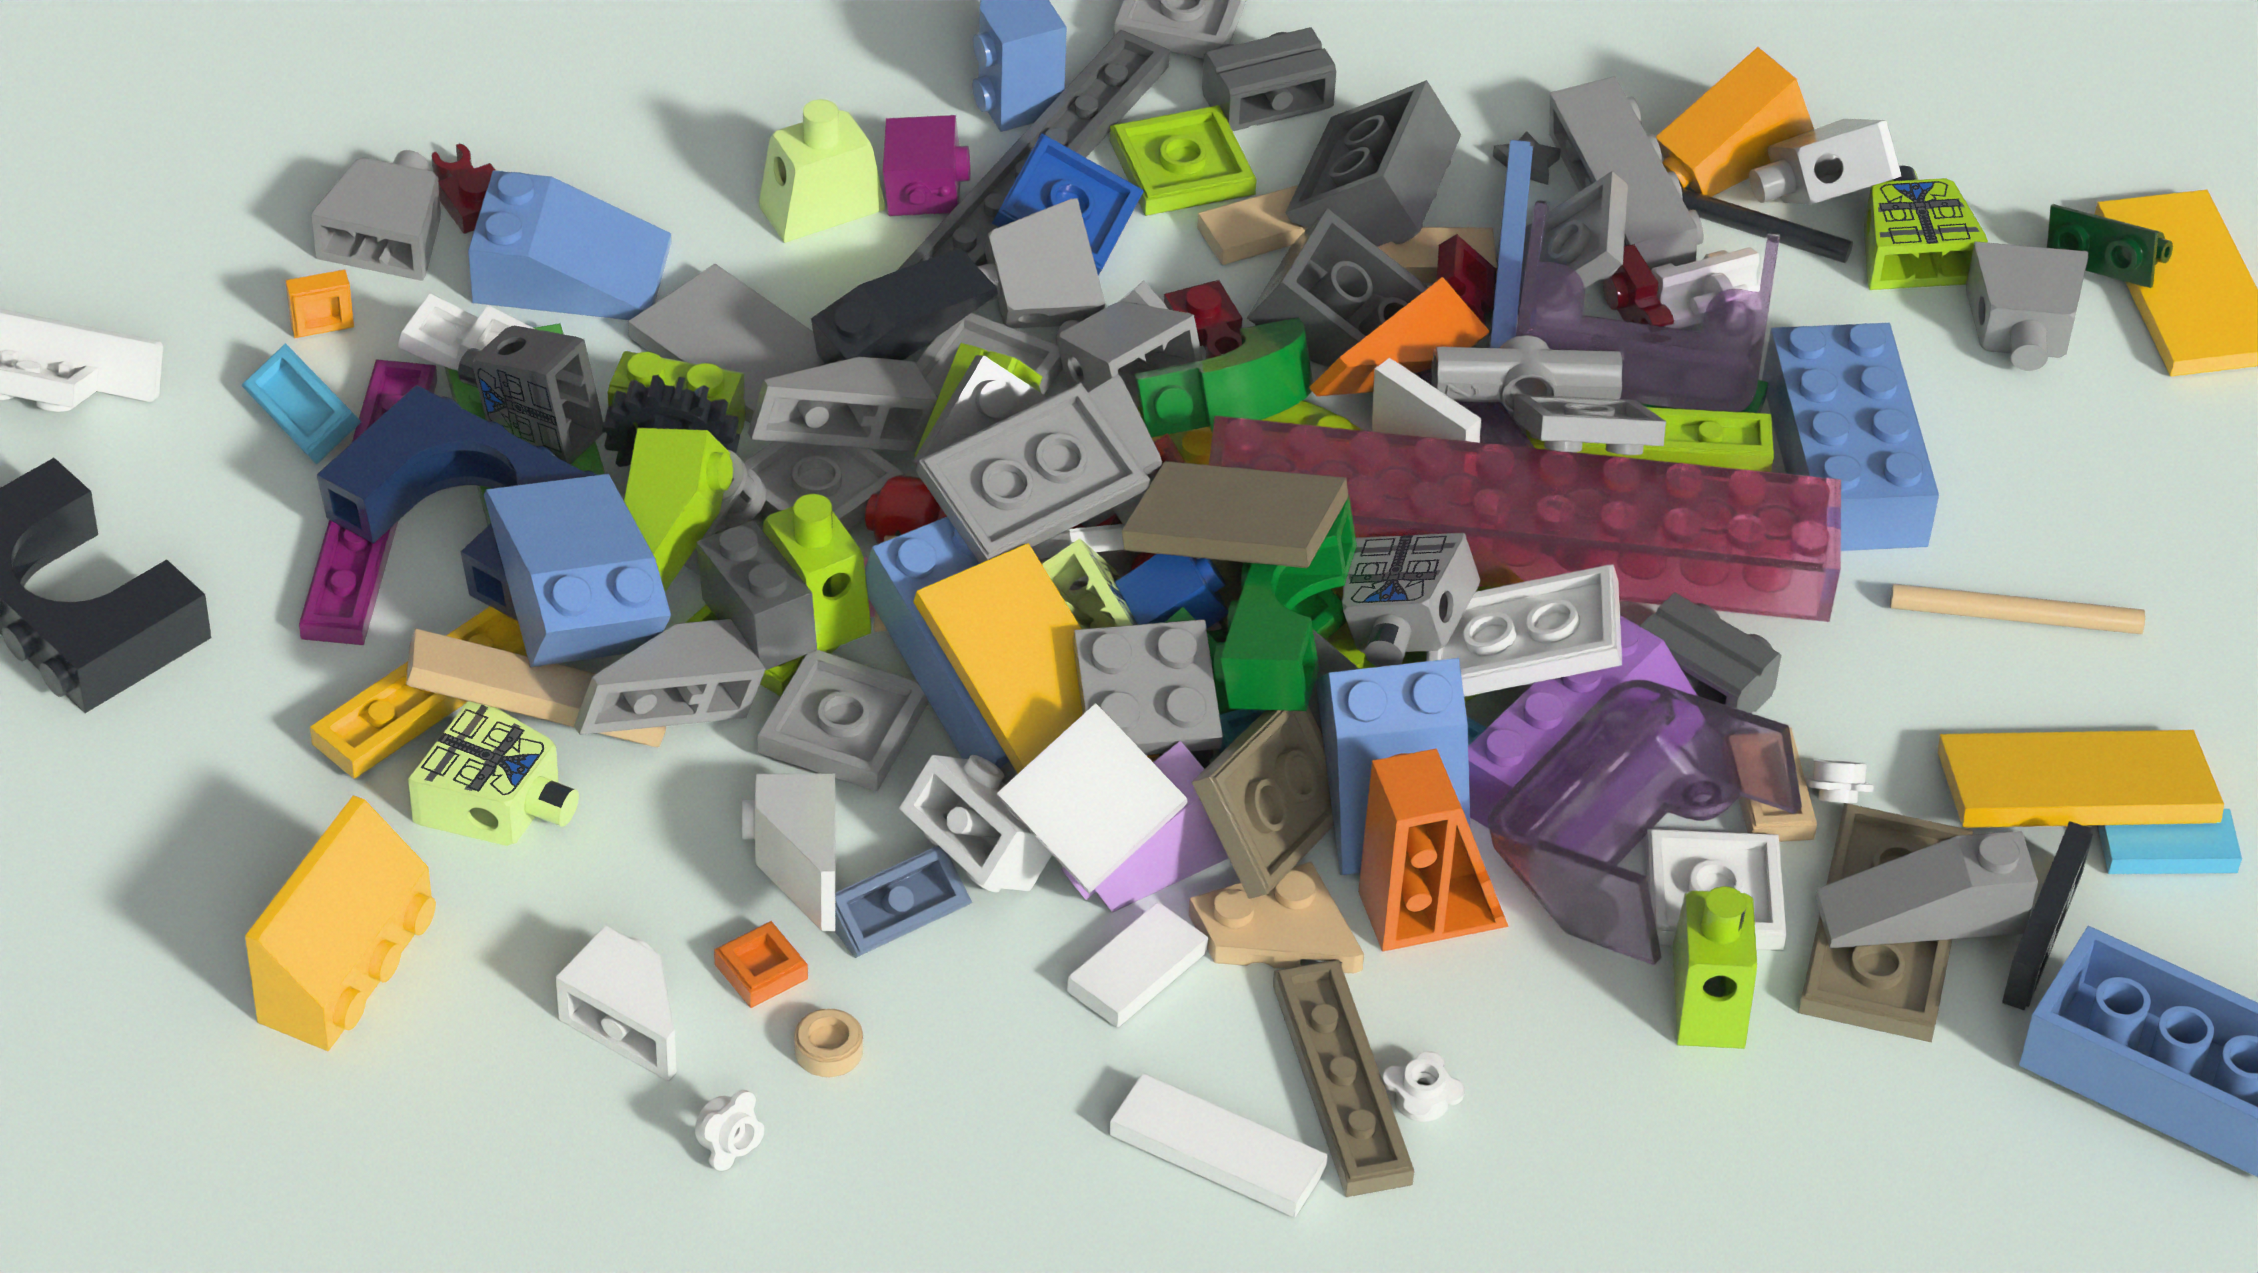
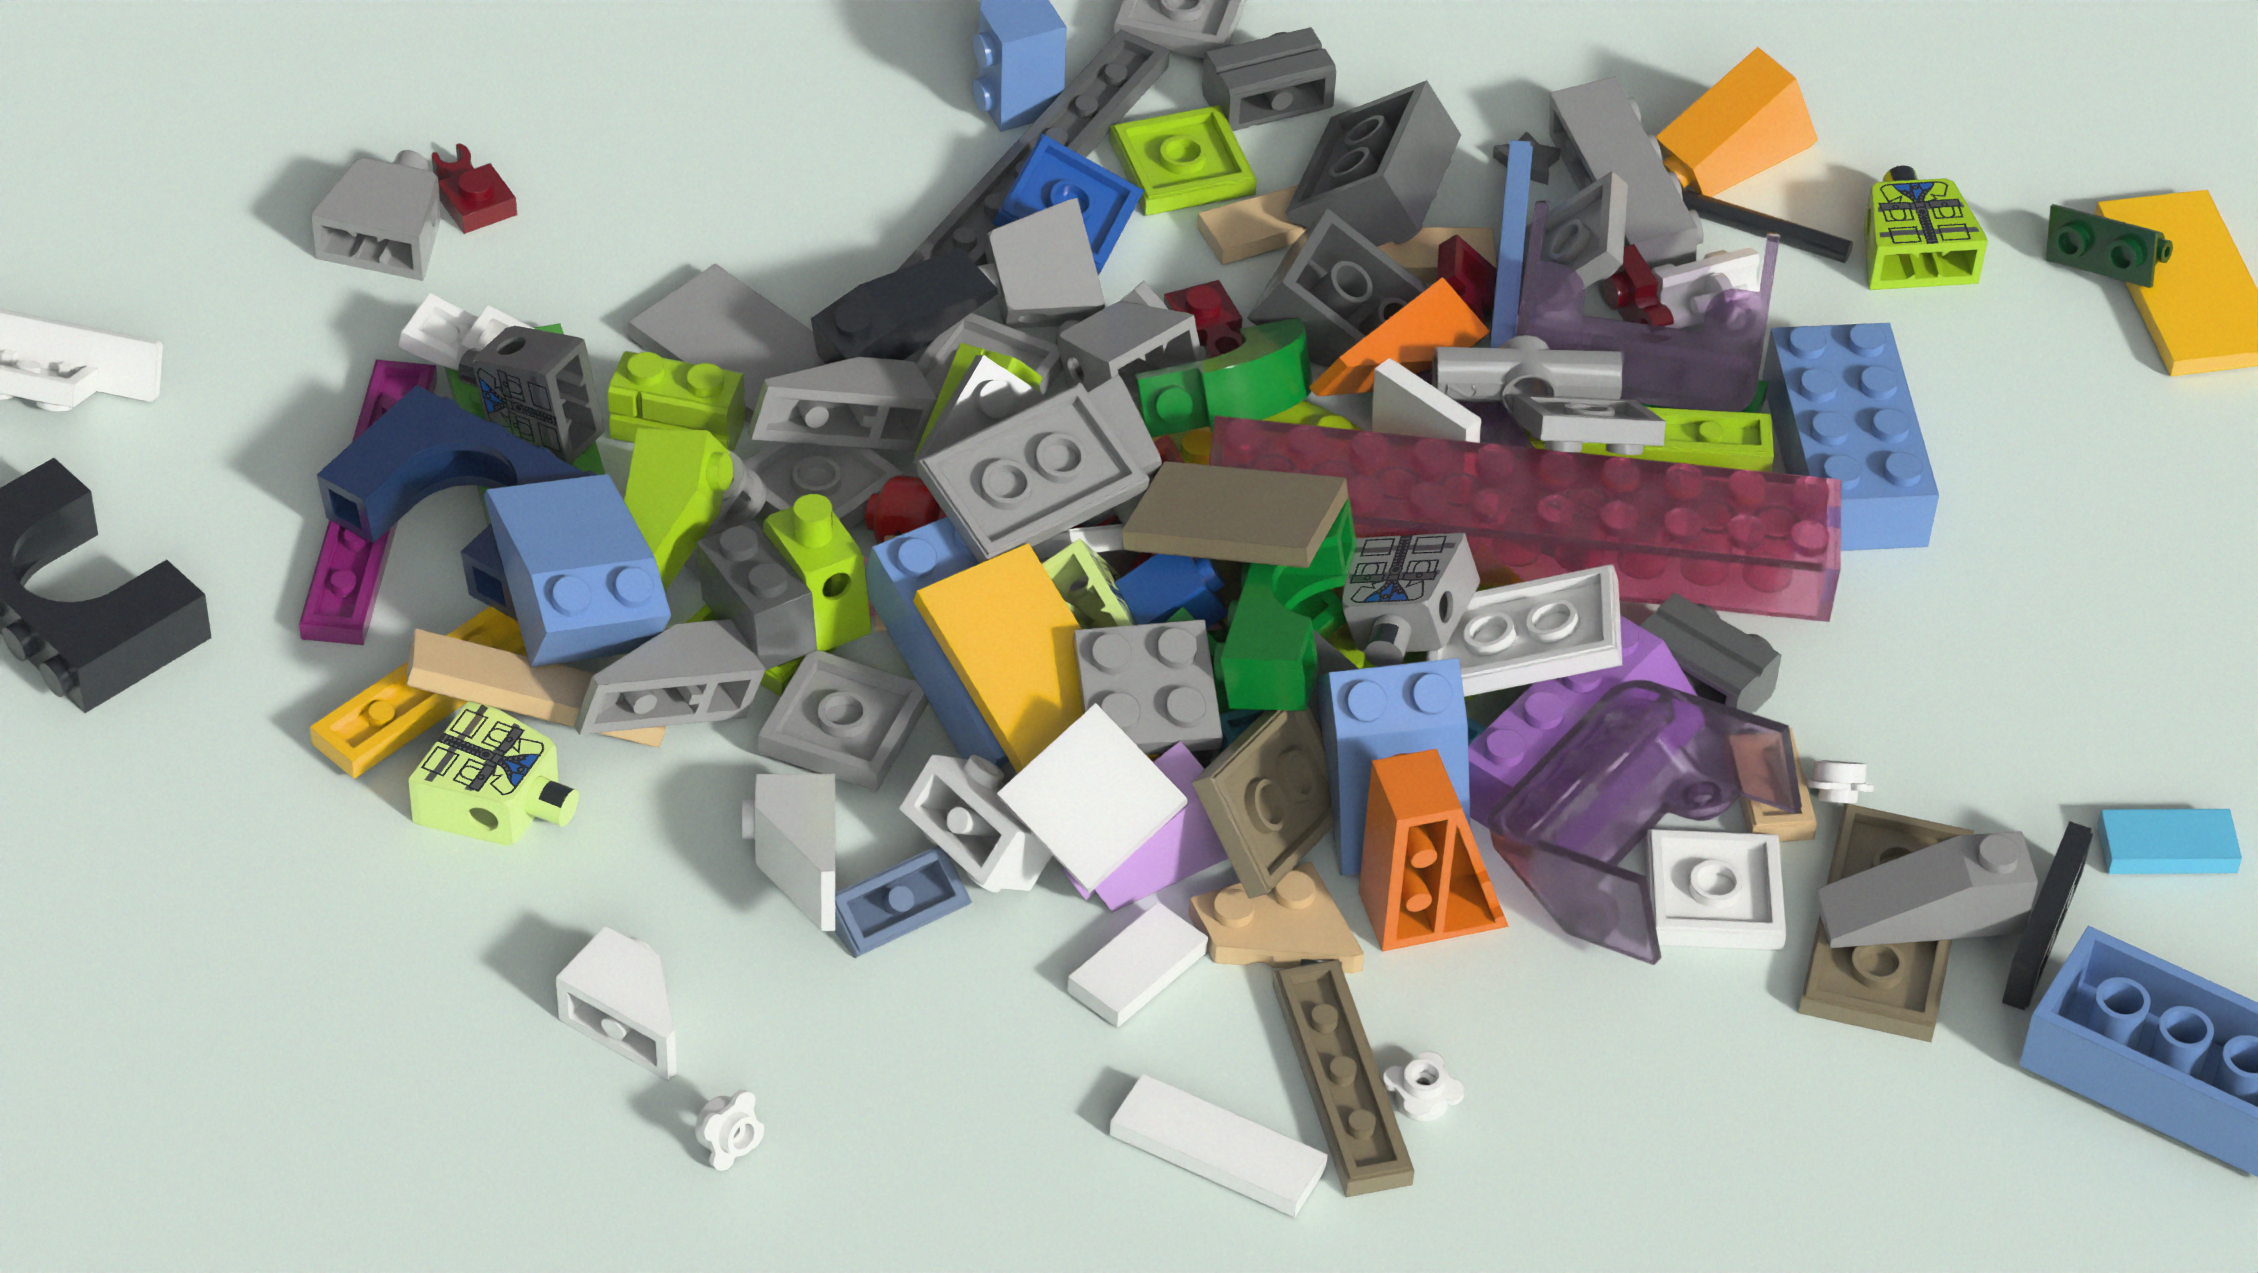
medium azure tile [241,343,361,464] -> none
yellow slope [245,795,436,1051] -> none
light orange tile [285,269,354,338] -> none
medium blue slope [468,170,672,320] -> none
black gear [602,375,740,467] -> none
orange tile [714,921,808,1008] -> none
yellowish green torso [759,99,885,243] -> none
tan tile [794,1009,863,1077] -> none
magenta head [883,115,971,216] -> none
lime torso [1673,886,1757,1049] -> none
torso [1749,119,1901,204] -> none
tan bar [1890,584,2145,634] -> none
yellow tile [1937,730,2224,828] -> none
light grey torso [1966,241,2088,371] -> none

